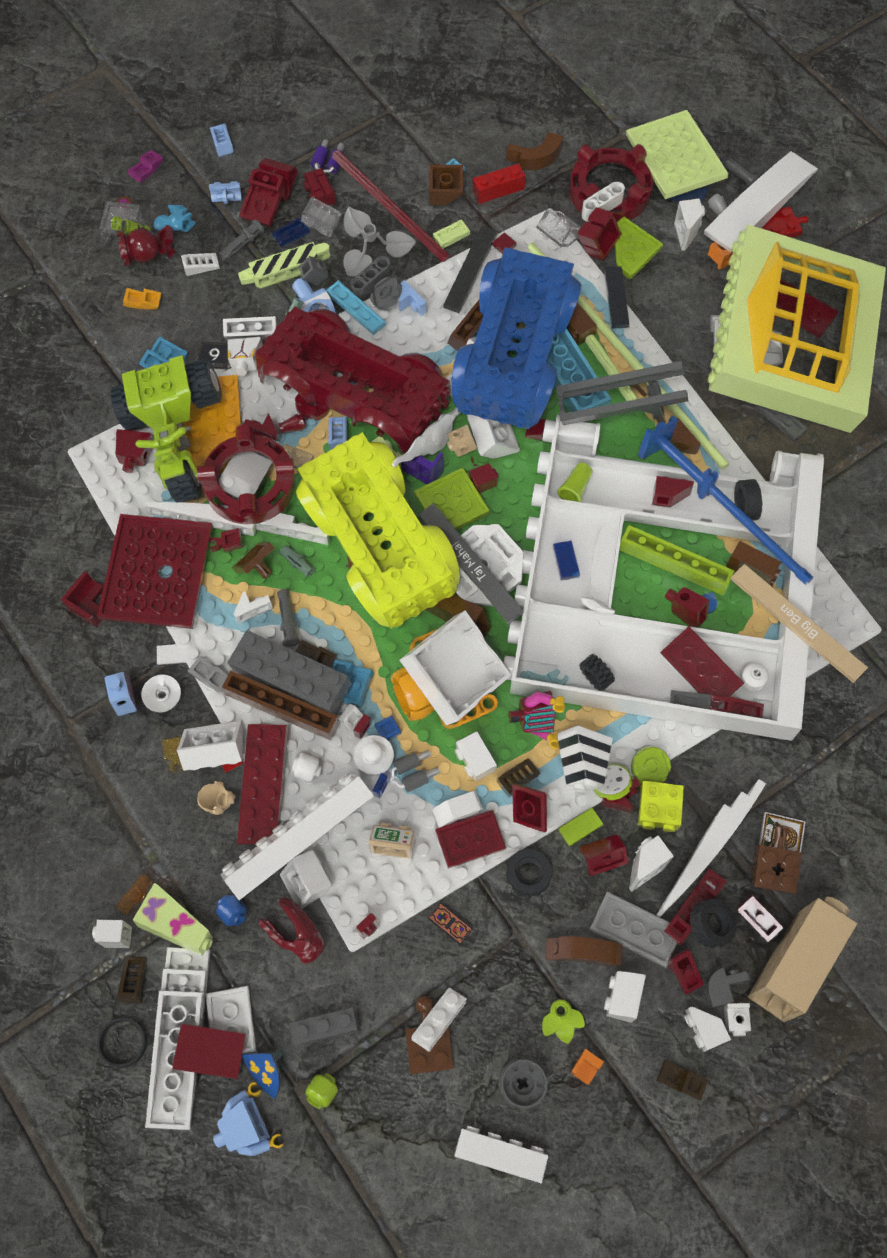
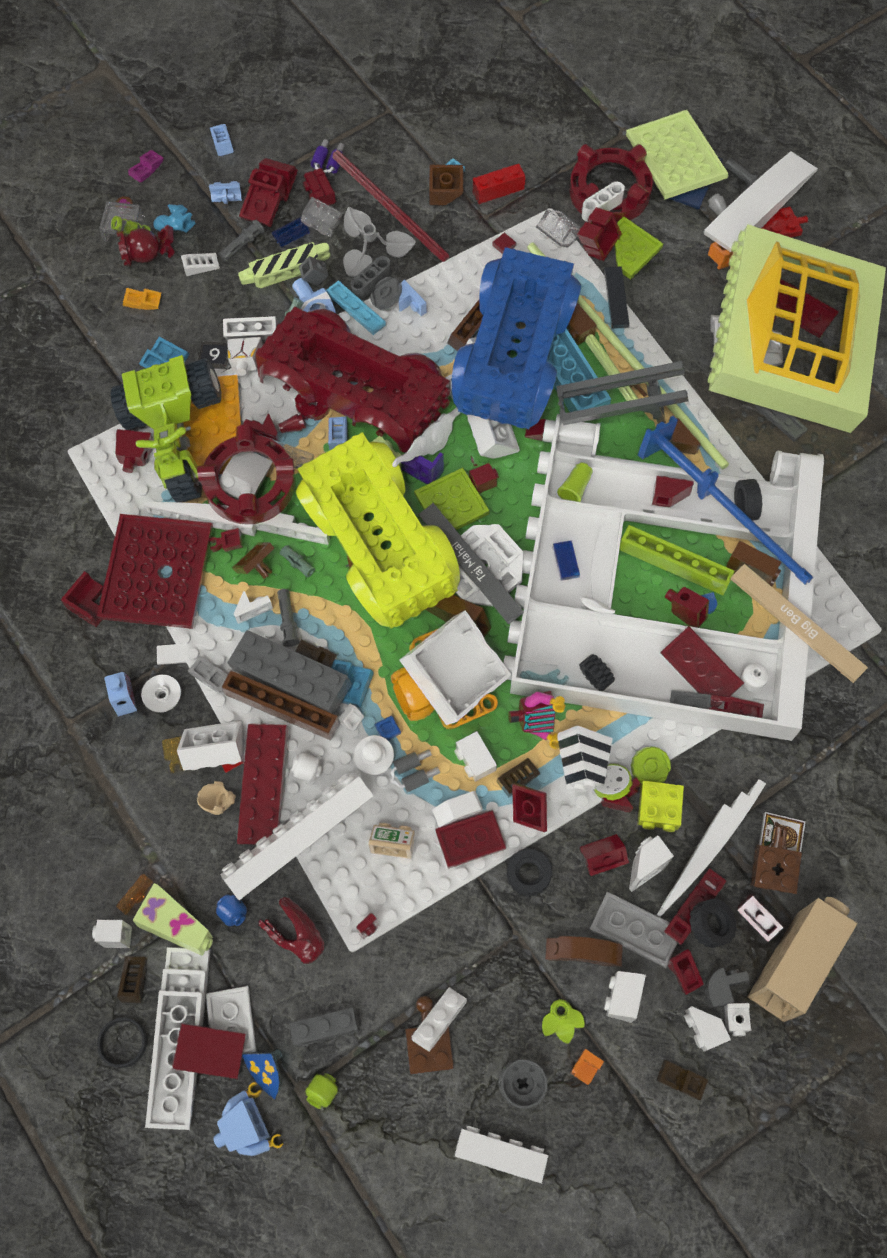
white slope [280,850,332,909] -> none
dark red tile [353,714,371,739] -> none
clear blue tile [372,773,389,799] -> none
tile [428,902,473,946] -> none
yellowish green plate [433,219,470,248] -> none
pearl dark grey tile [443,226,497,313] -> none
tan brick [447,425,478,457] -> none
reddish brown arch [506,132,564,170] -> none
lime tile [558,808,603,847] -> none
white slope [674,199,705,251] -> none

